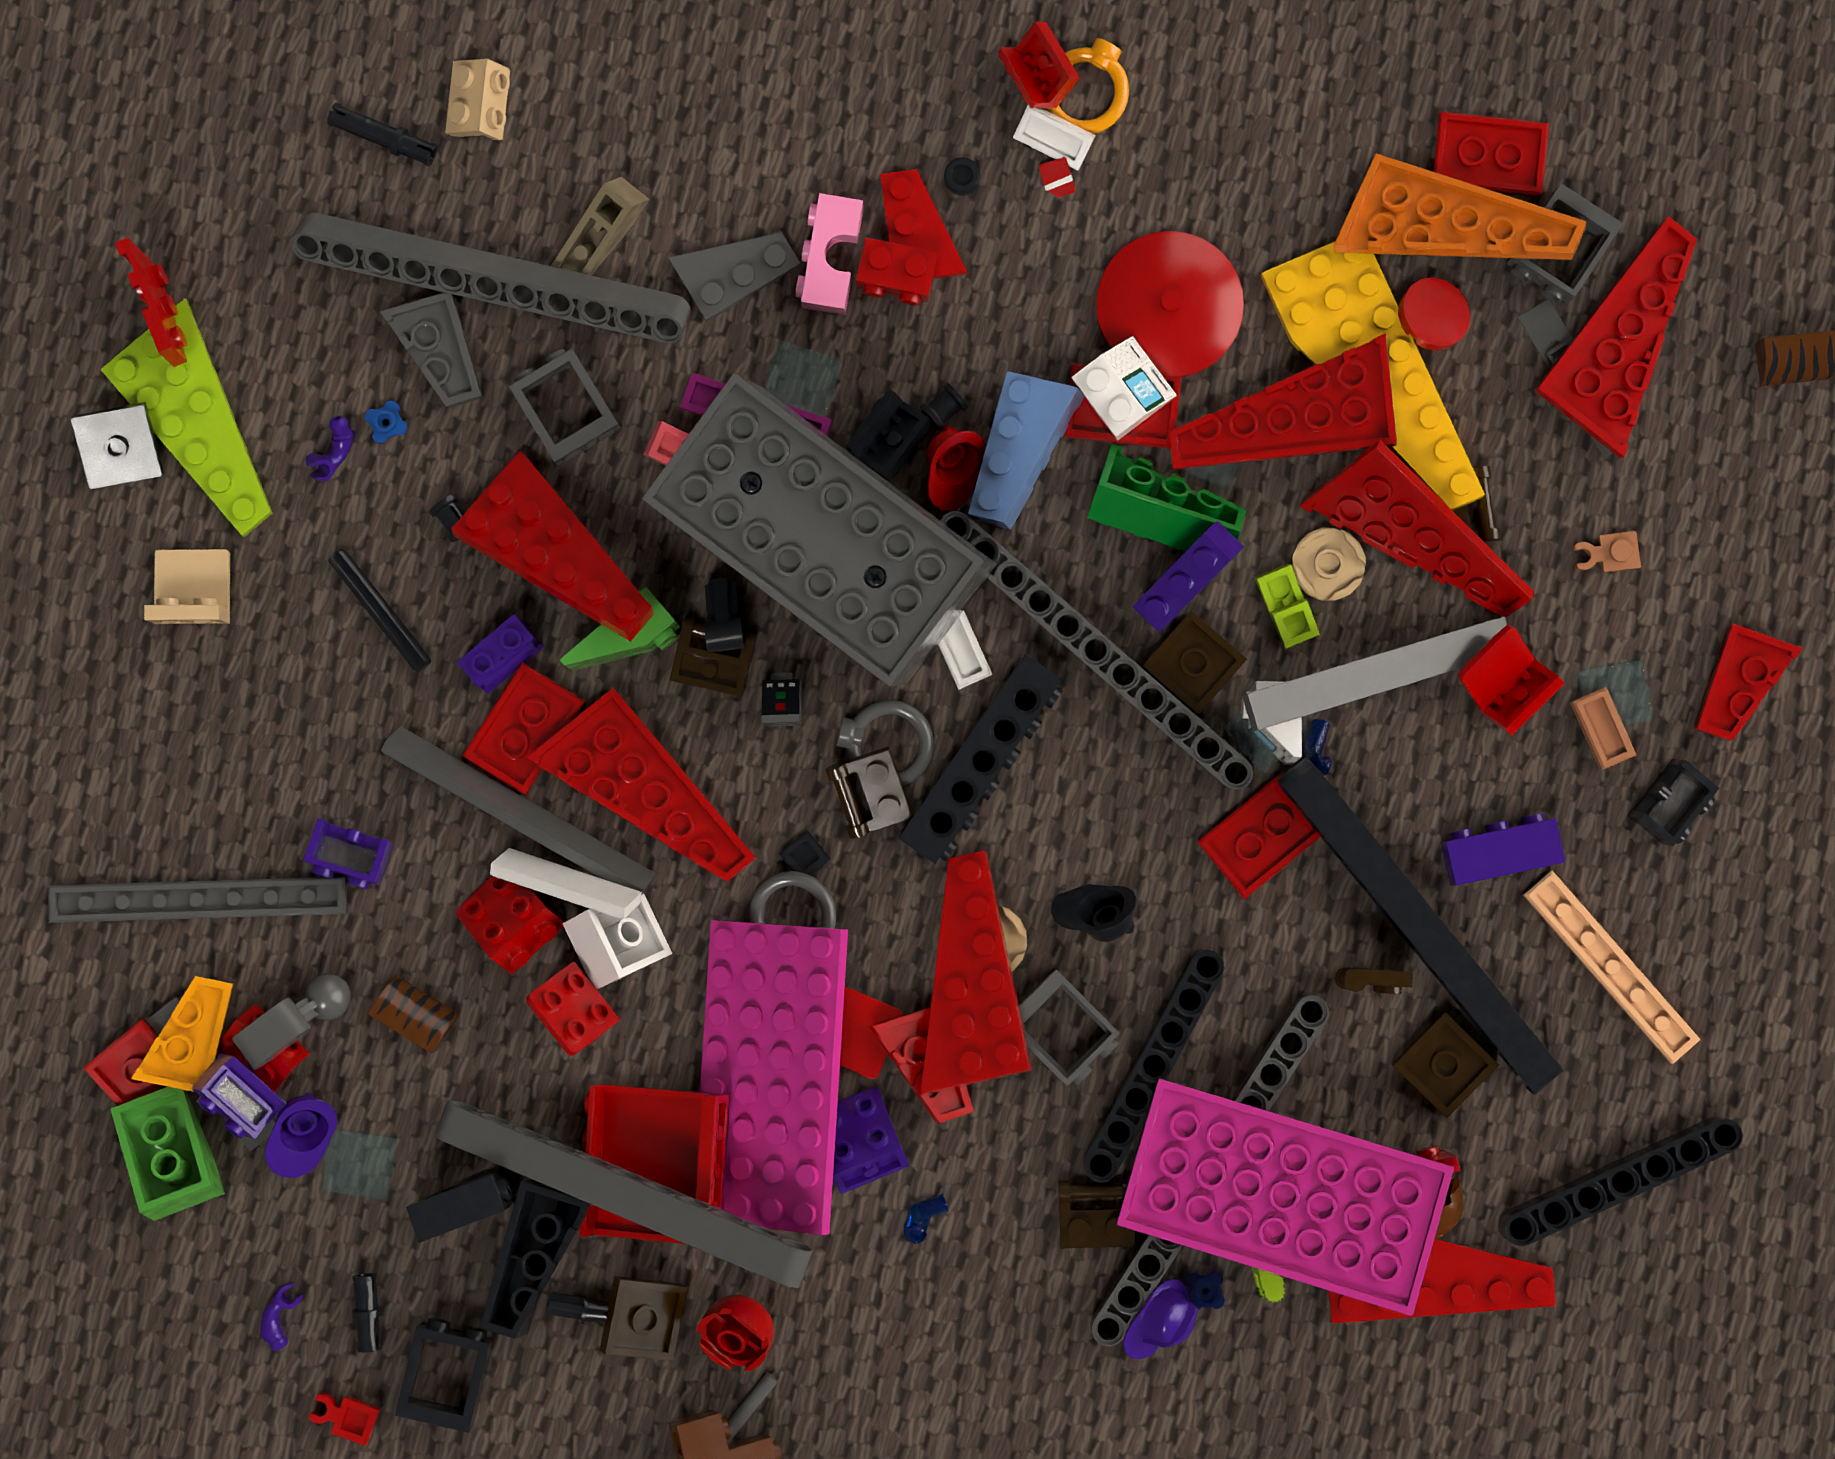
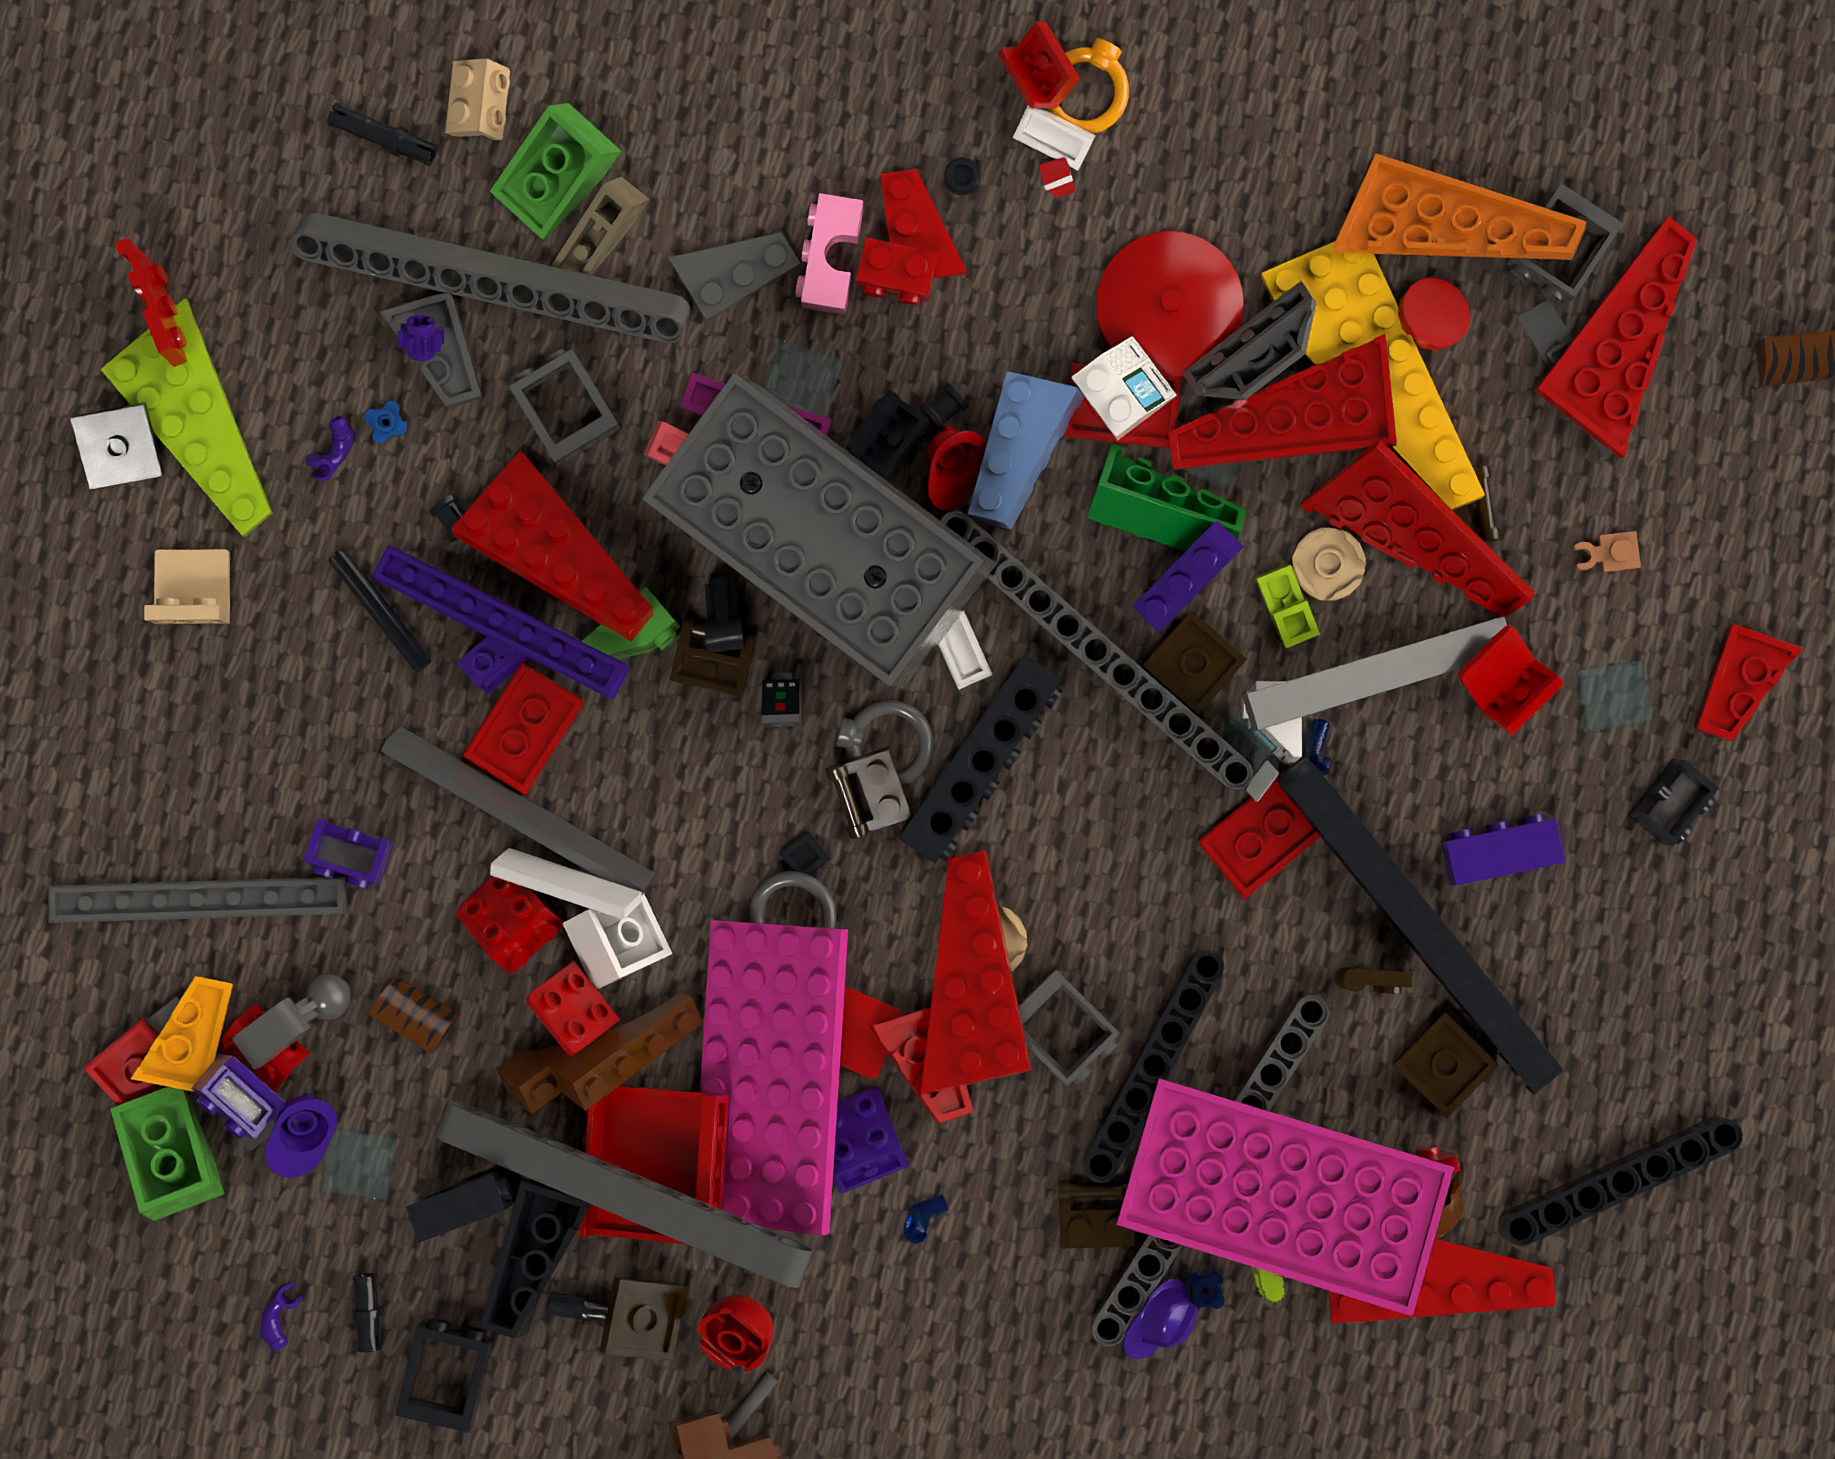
red plate [308,1392,381,1446] -> none
red wing [526,688,756,883] -> none
black piece [1051,884,1137,942] -> none
red tile [1433,111,1549,197] -> none
light nougat tile [1523,870,1701,1064] -> none
nougat tile [1570,687,1636,770] -> none
none -> dark purple tile [372,545,631,700]
none -> dark purple gear [397,315,444,361]
none -> bright green slope [490,103,621,240]
none -> reddish brown arch [496,990,703,1114]
none -> dark grey wedge [1182,281,1316,400]
none -> white sticker [1246,761,1279,802]

